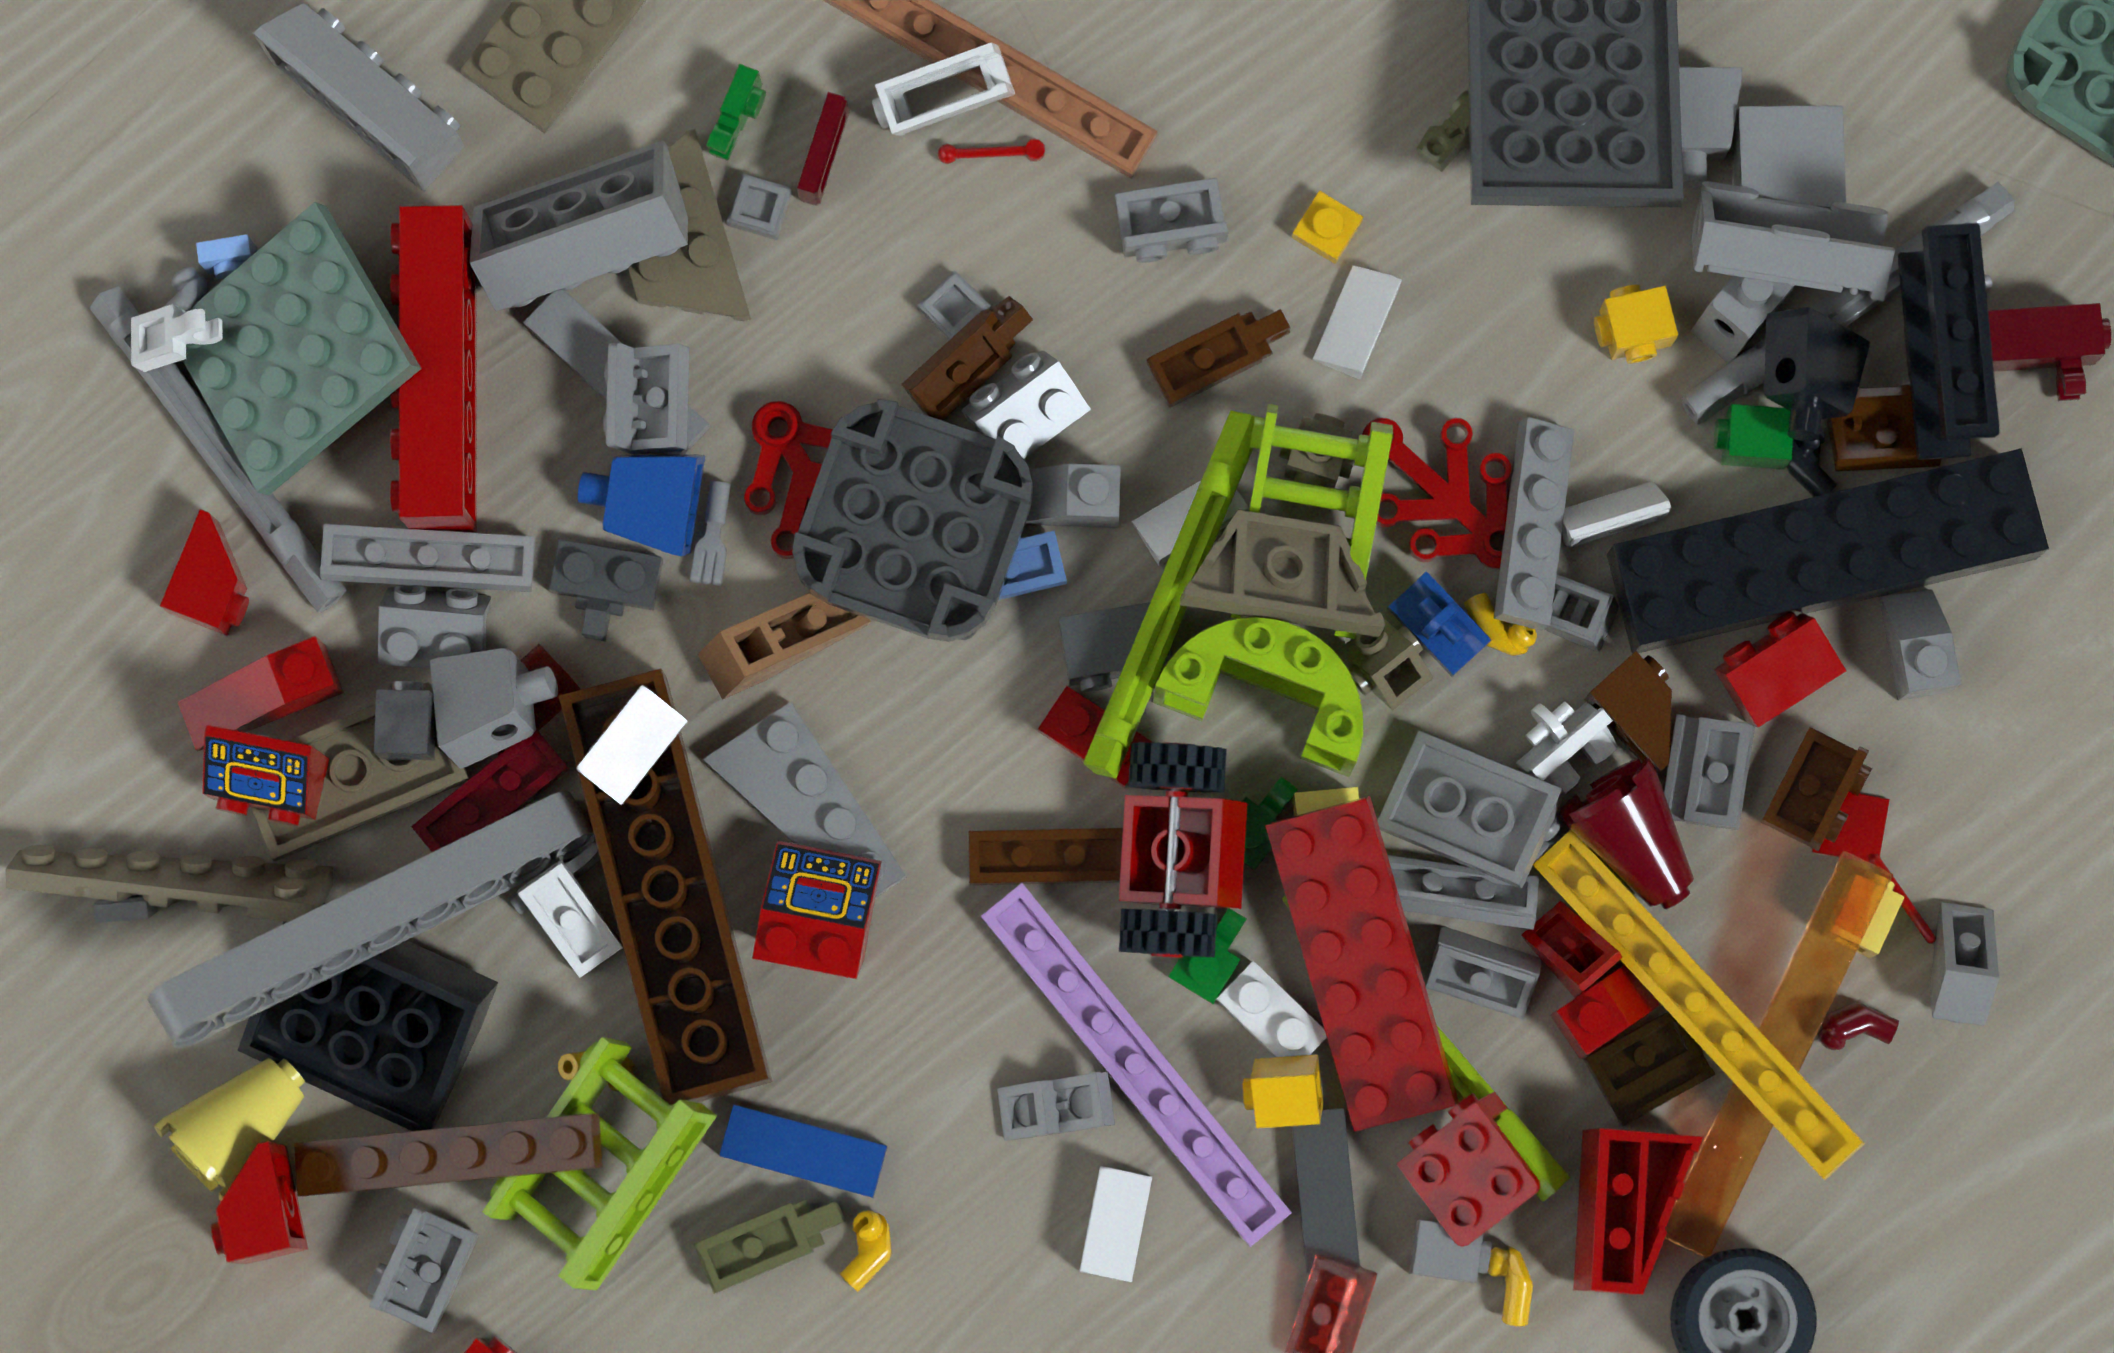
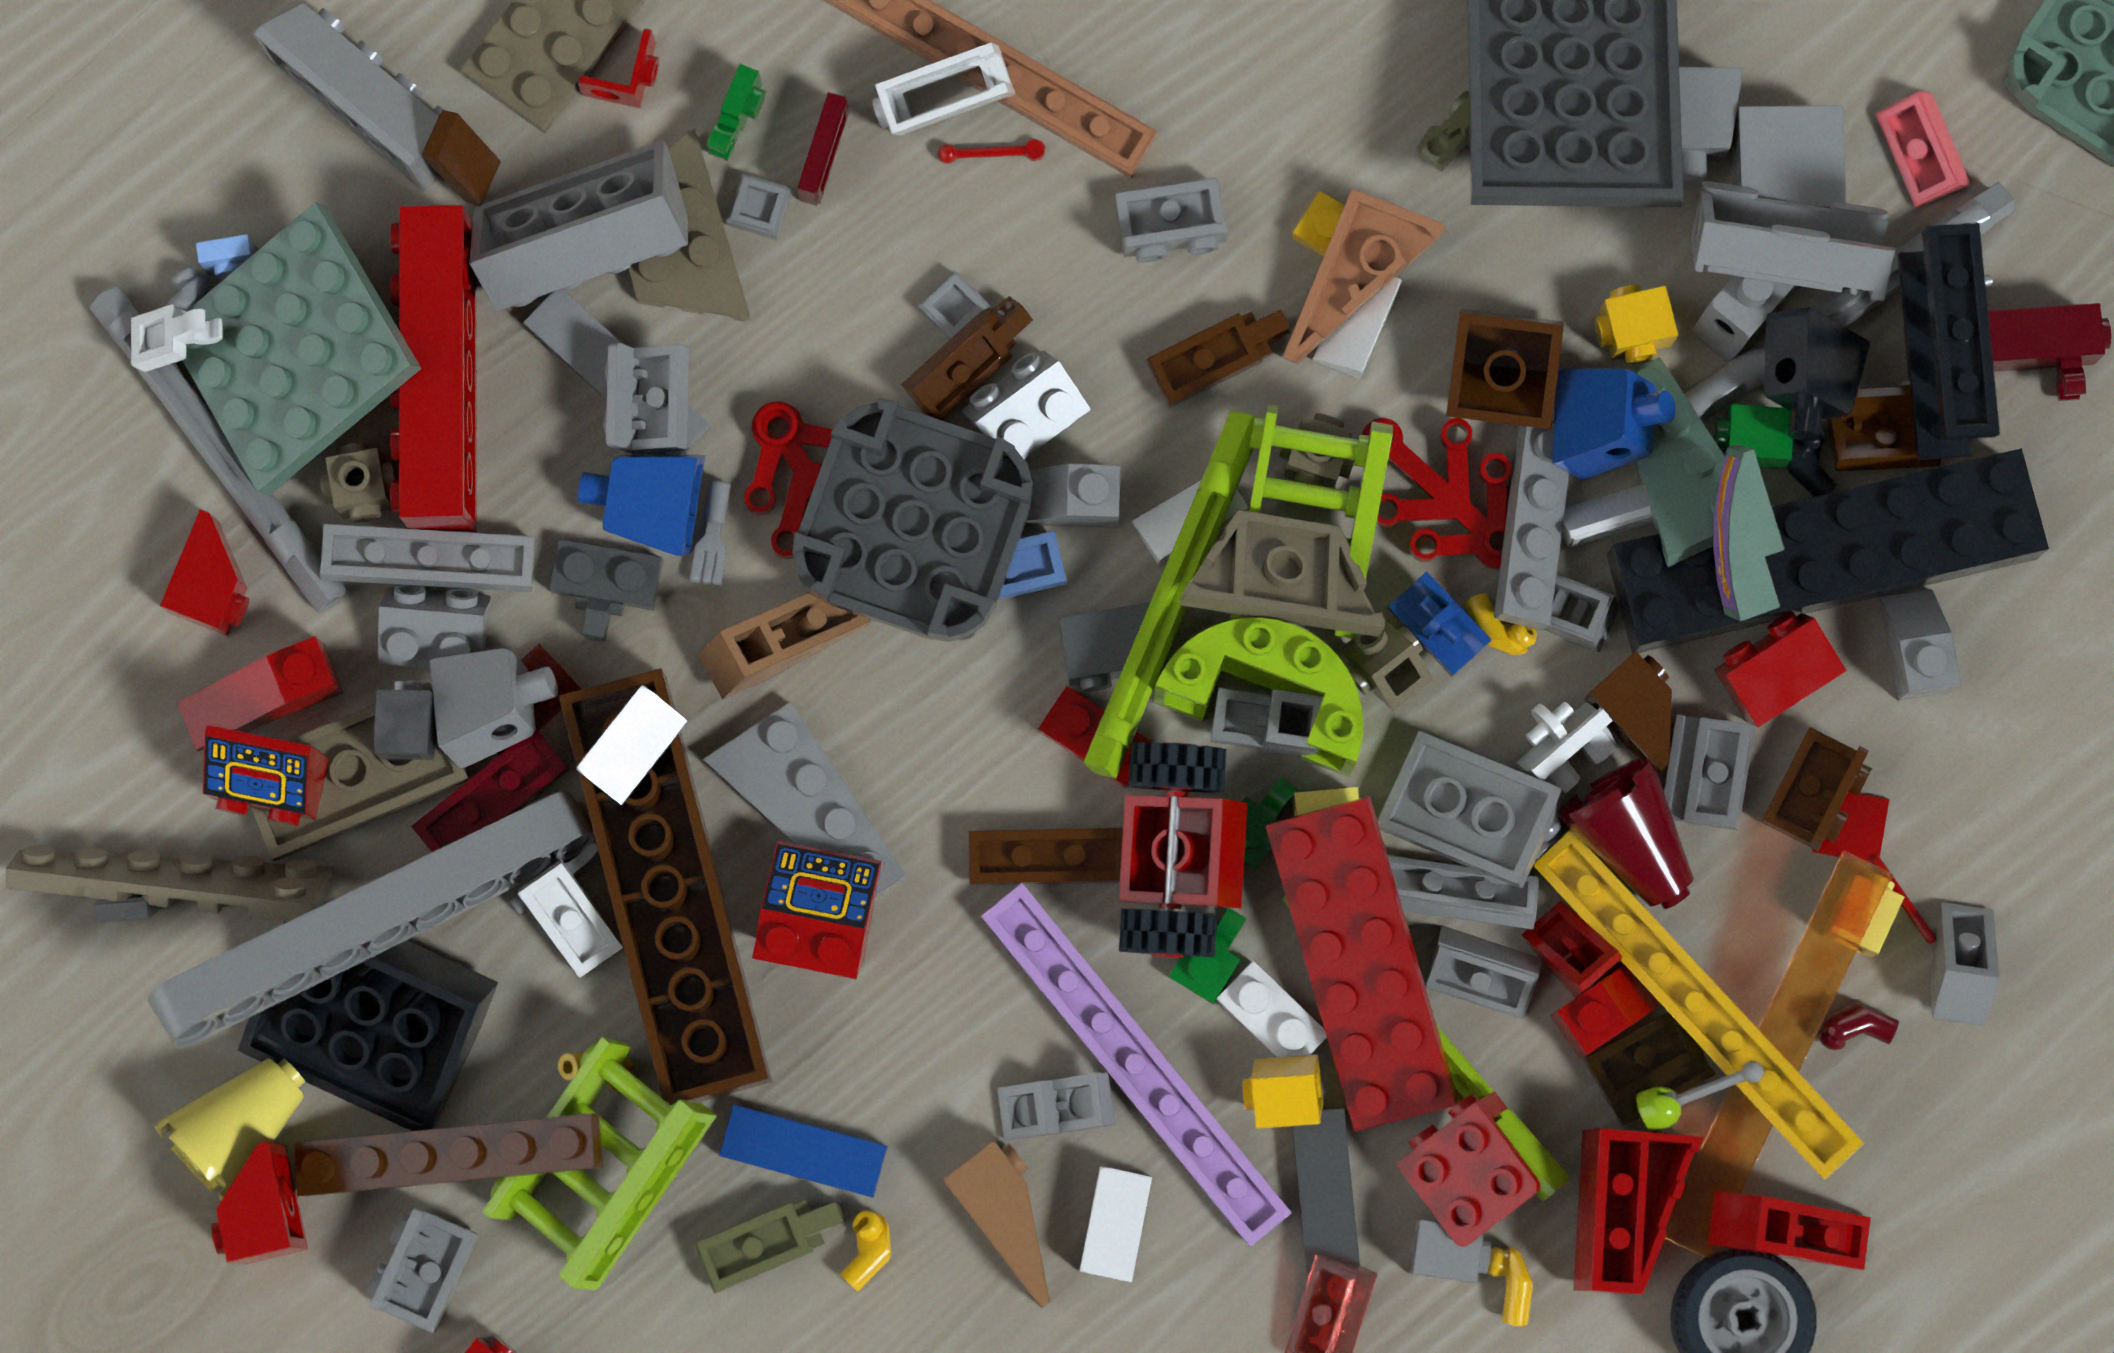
none -> dark tan brick [320,443,398,522]
none -> reddish brown tile [422,110,501,206]
none -> red bracket [578,28,659,108]
none -> medium nougat slope [943,1140,1050,1308]
none -> light grey brick [1210,688,1323,756]
none -> nougat wing [1283,188,1447,364]
none -> reddish brown slope [1446,309,1564,429]
none -> blue torso [1552,368,1676,480]
none -> sand green wing [1631,357,1725,567]
none -> hinge [1637,1061,1764,1133]
none -> red slope [1708,1191,1871,1270]
none -> sand green slope [1713,444,1785,621]
none -> coral slope [1875,91,1971,207]

